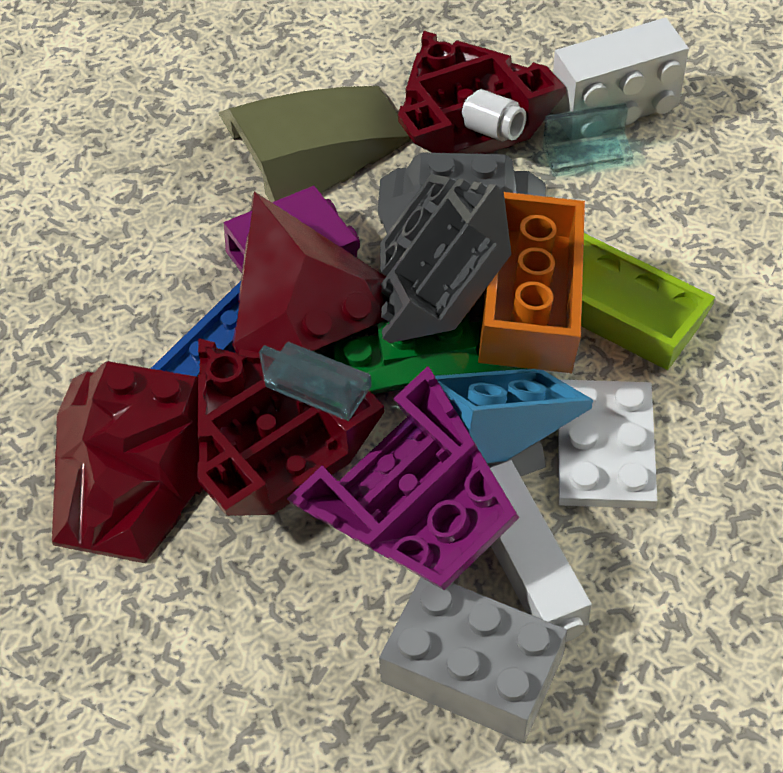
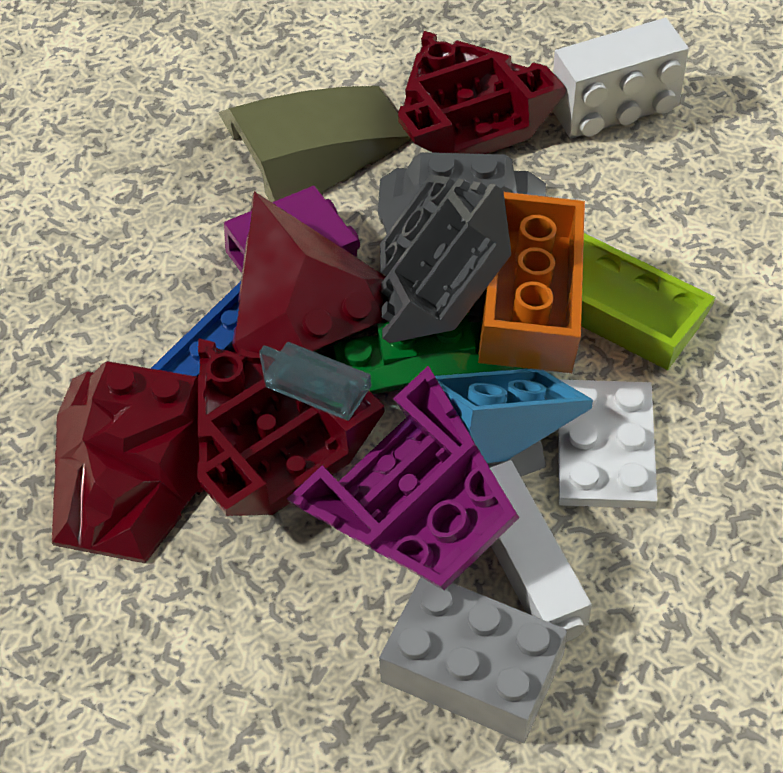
white brick [462,89,526,141] -> none
clear light blue panel [543,103,634,177] -> none

